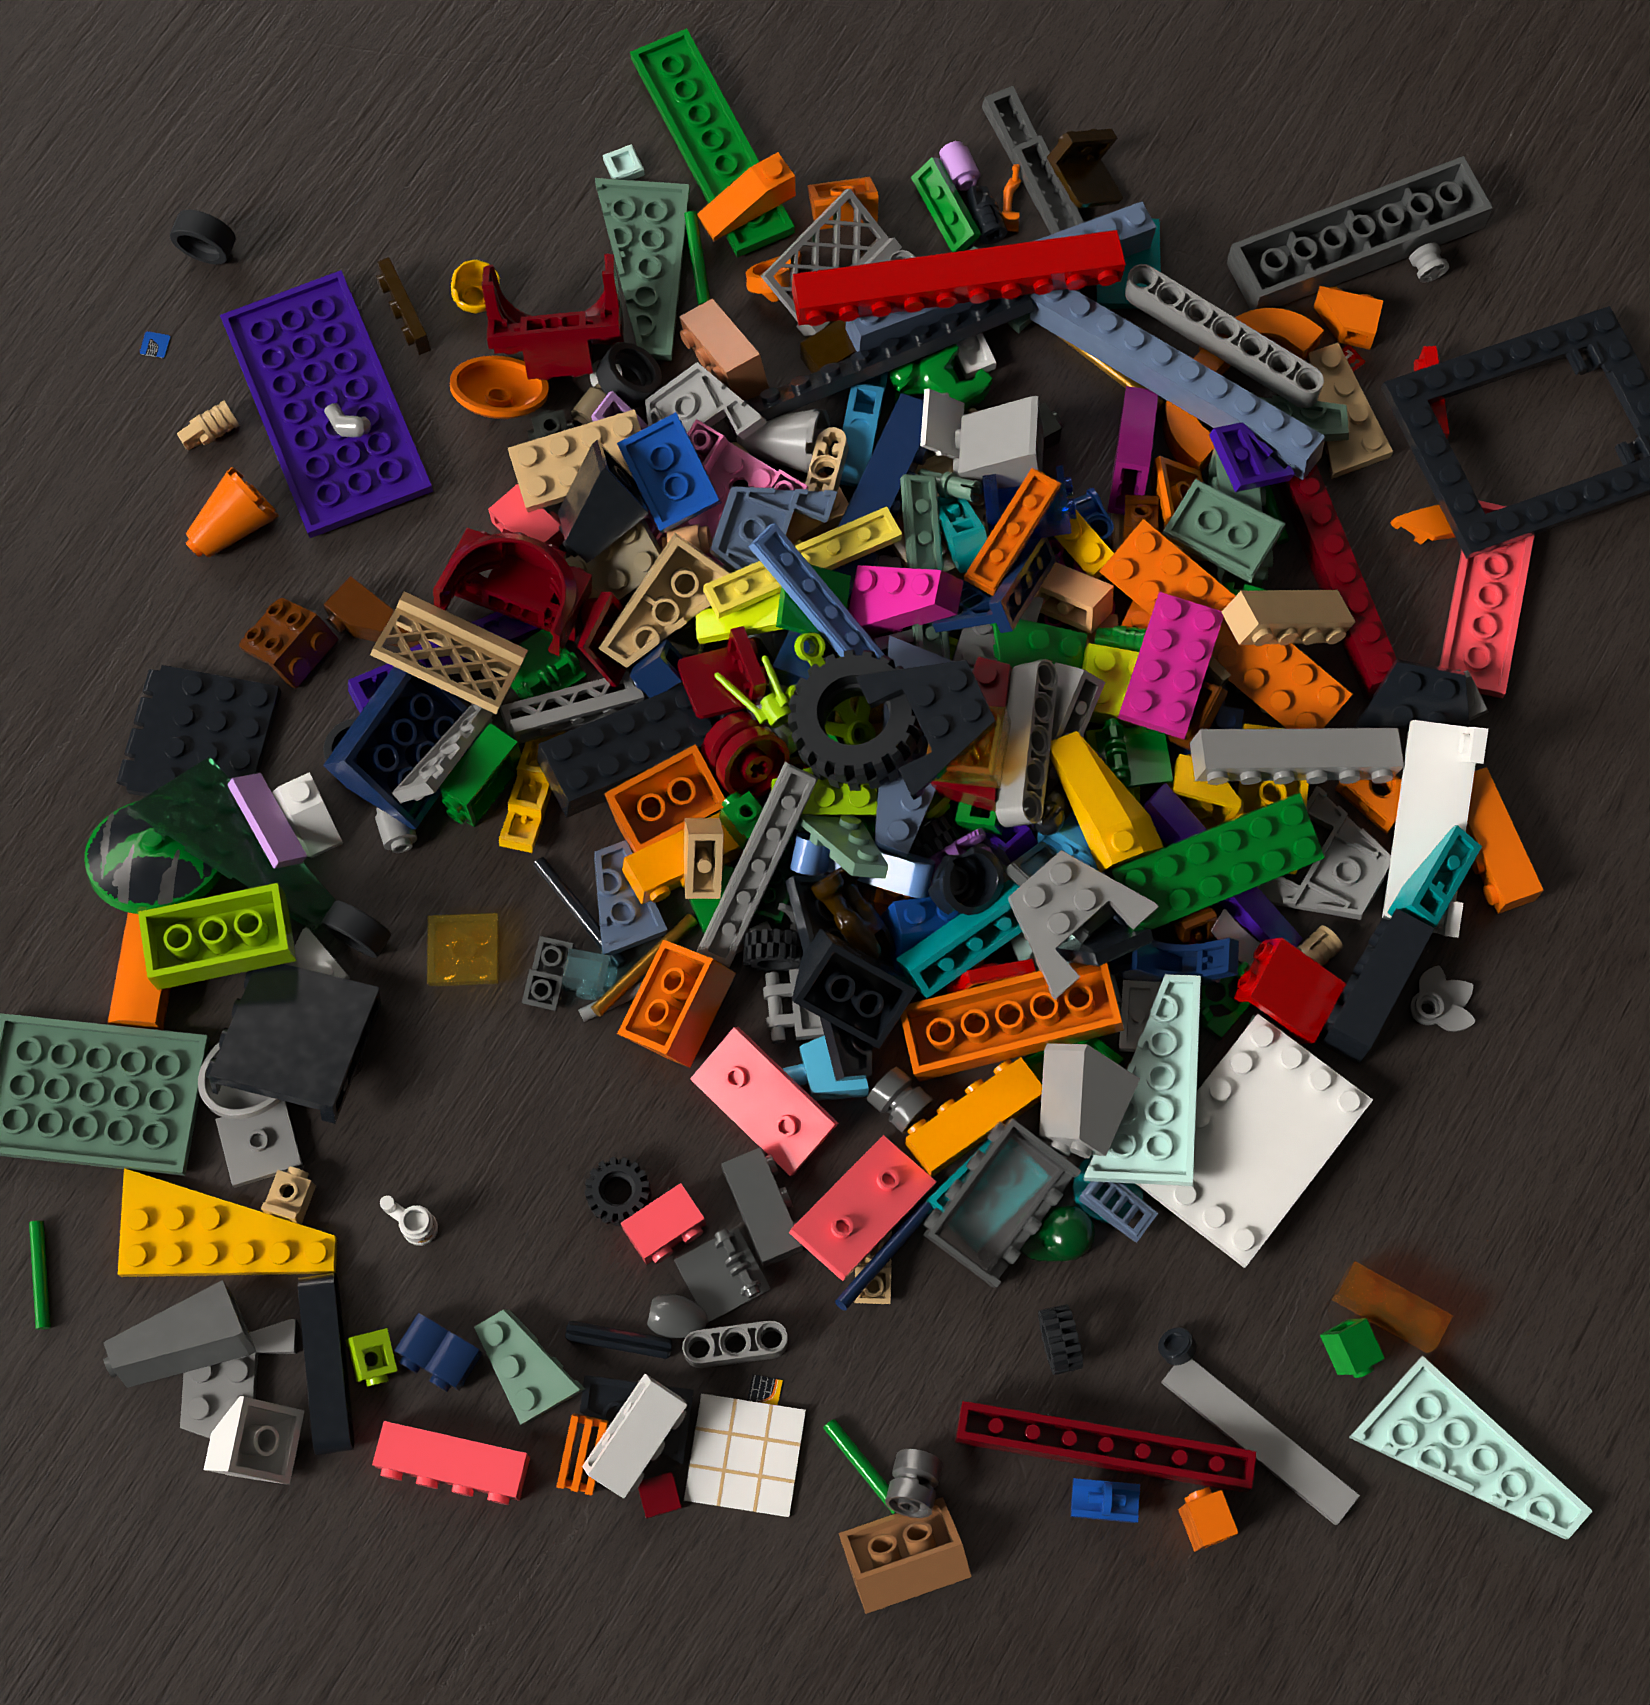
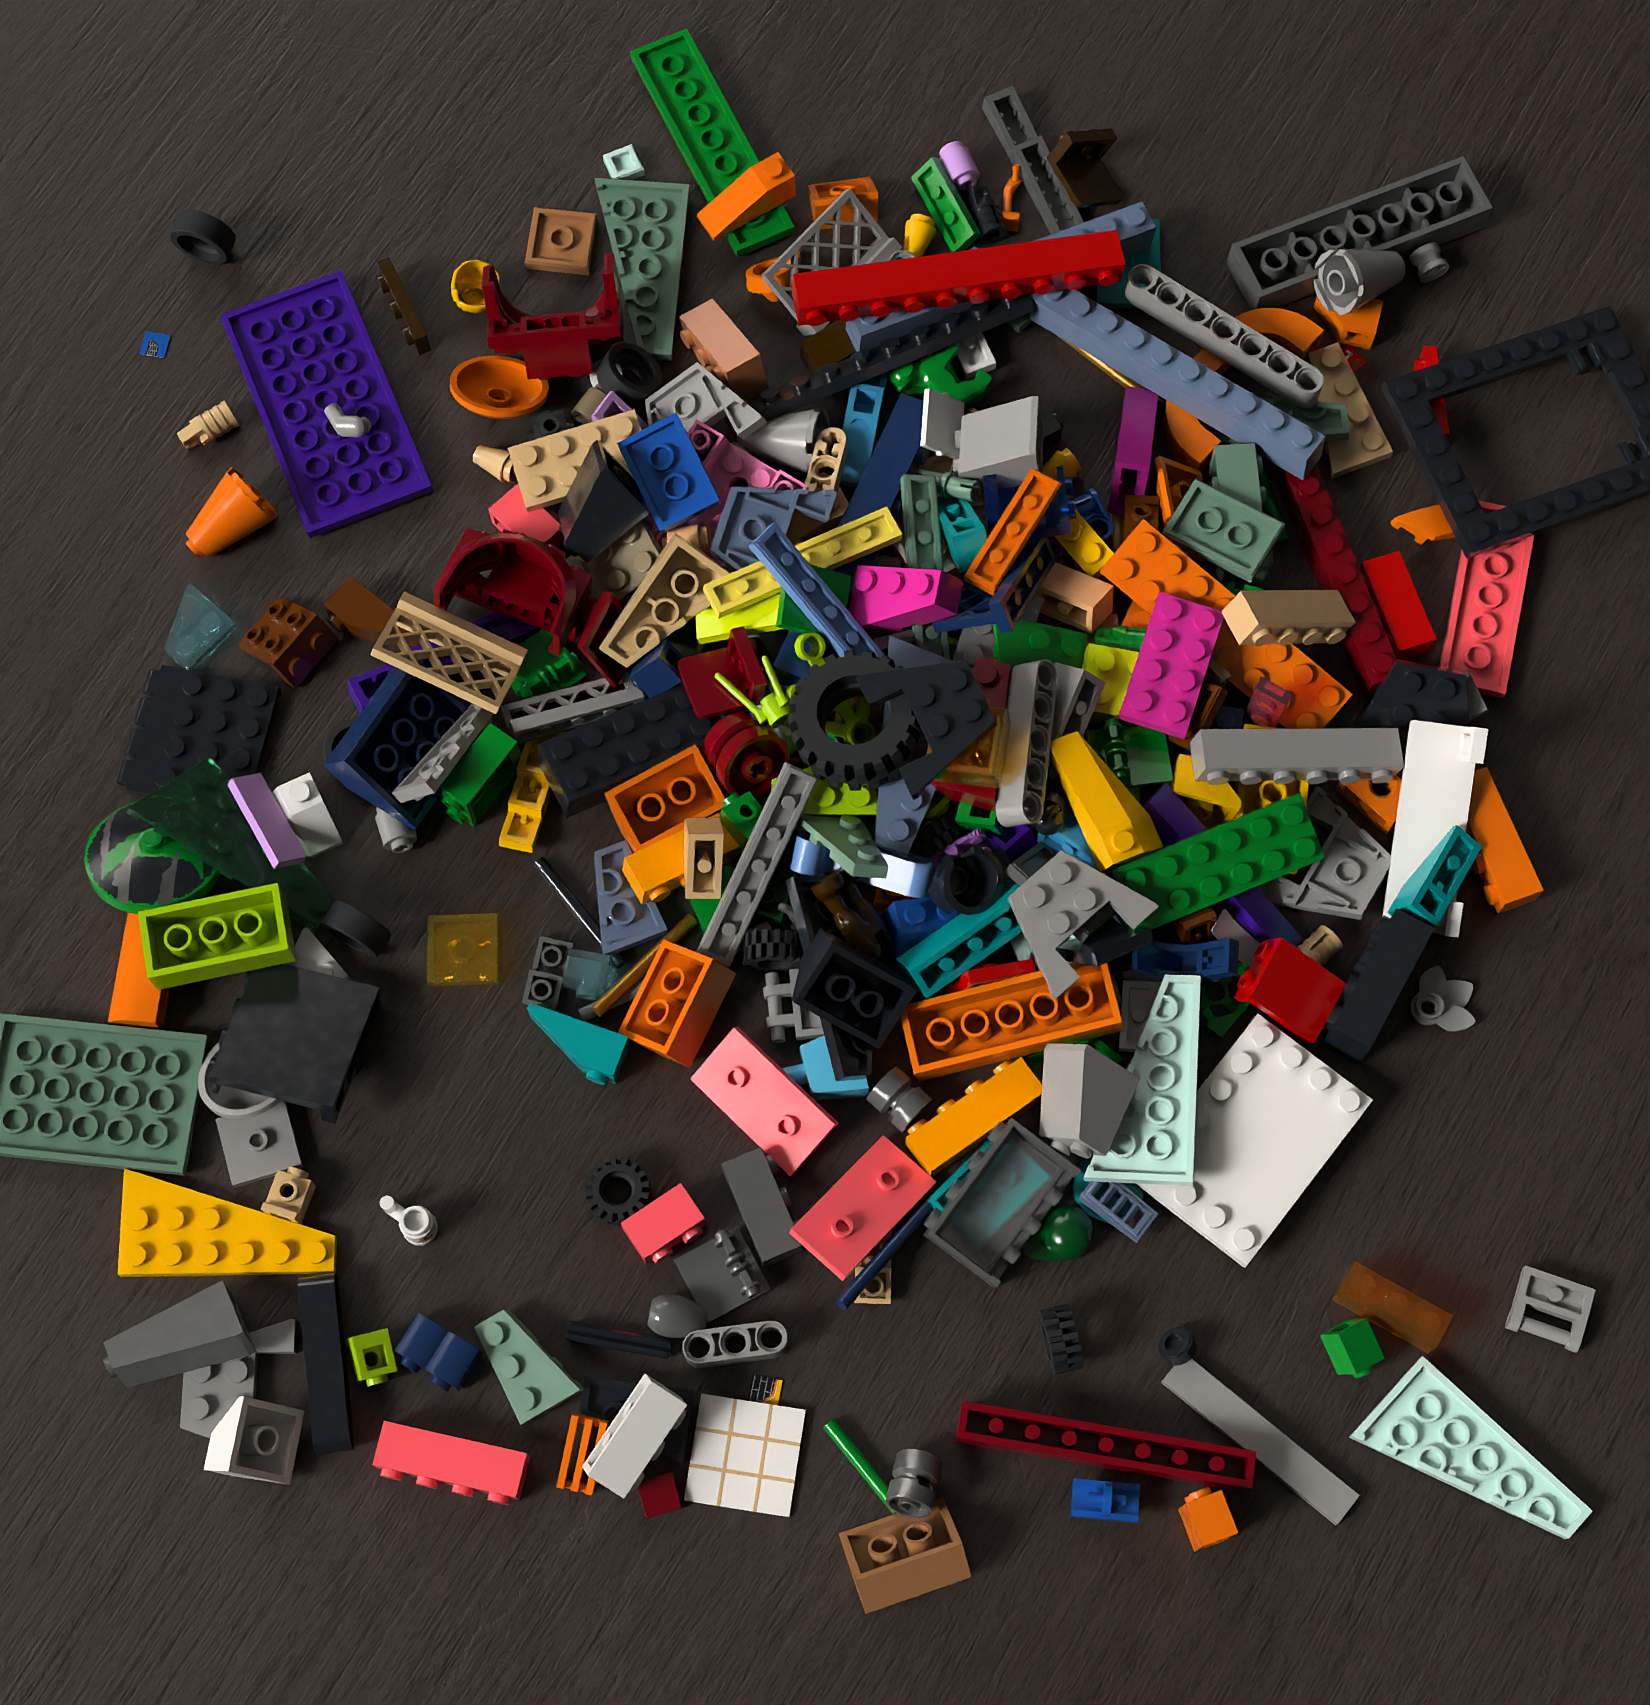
green bar [29,1221,51,1330] -> none
green bar [684,211,710,306] -> none
dark purple wing [1209,422,1295,492] -> none
none -> clear light blue wing [164,583,238,671]
none -> tan cone [473,445,517,483]
none -> medium nougat tile [525,207,598,275]
none -> teal slope [527,1002,631,1085]
none -> yellow cone [904,214,936,257]
none -> yellow cone [1042,448,1082,483]
none -> clear pink plate [1242,677,1292,728]
none -> light grey cone [1314,249,1405,315]
none -> red brick [1359,551,1437,660]
none -> light grey plate [1505,1266,1596,1353]

